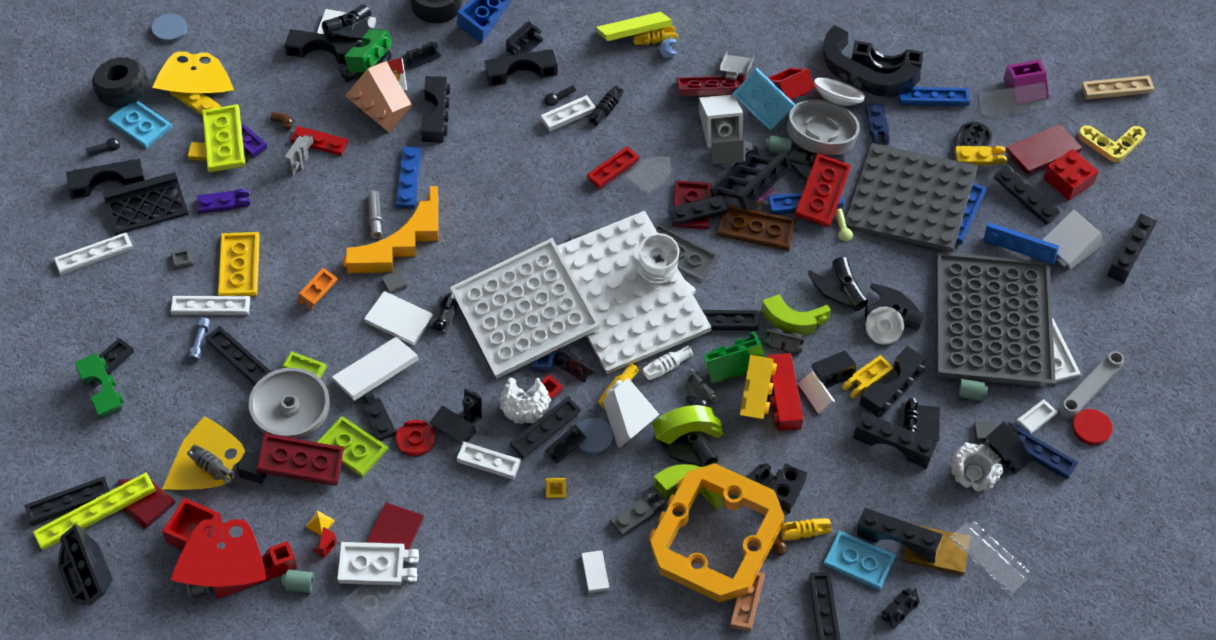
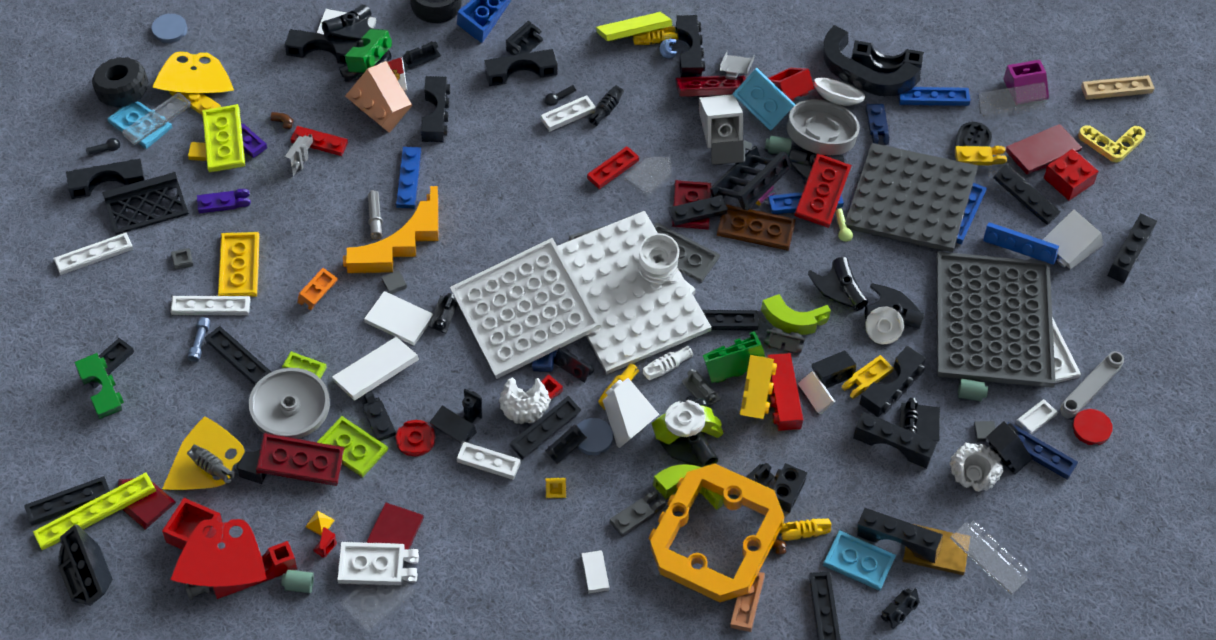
none -> clear tile [122,92,191,145]
none -> white tile [665,400,705,437]
none -> black arch [676,15,705,77]

